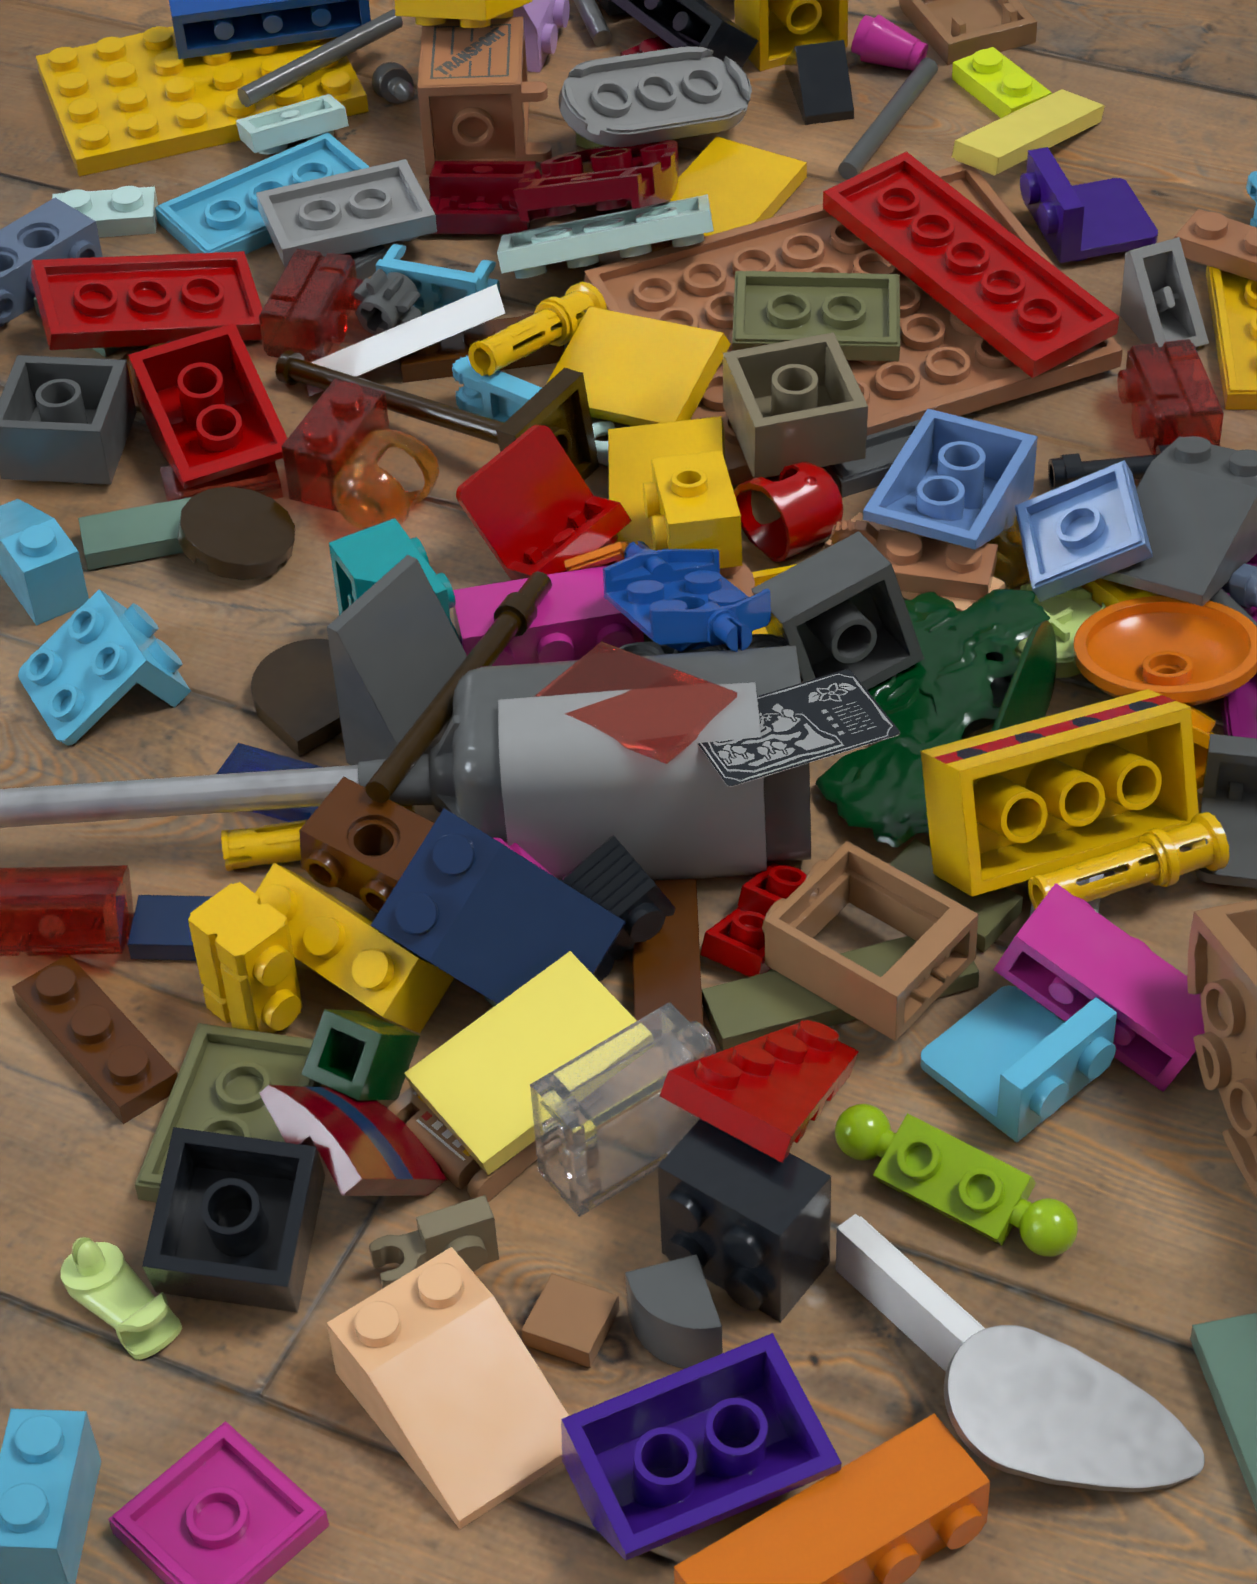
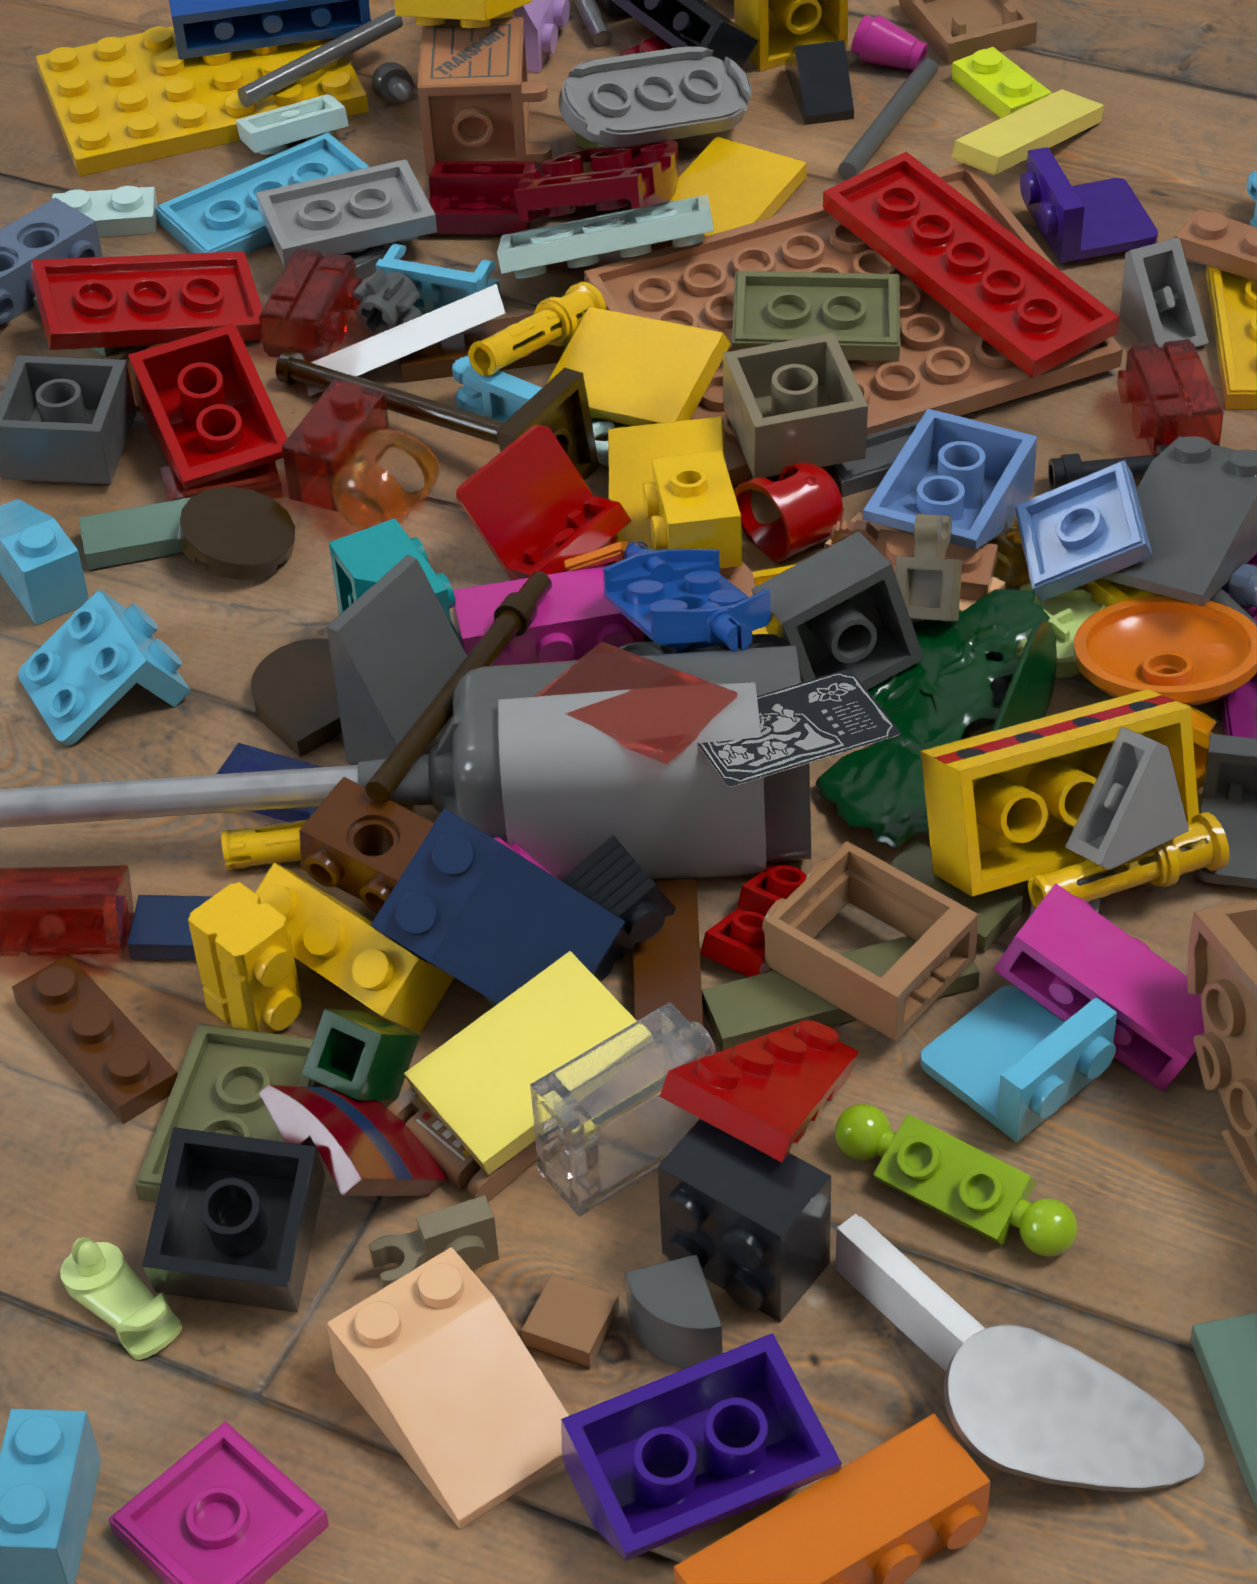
none -> dark tan plate [895,514,962,621]
none -> light grey slope [1065,726,1189,870]

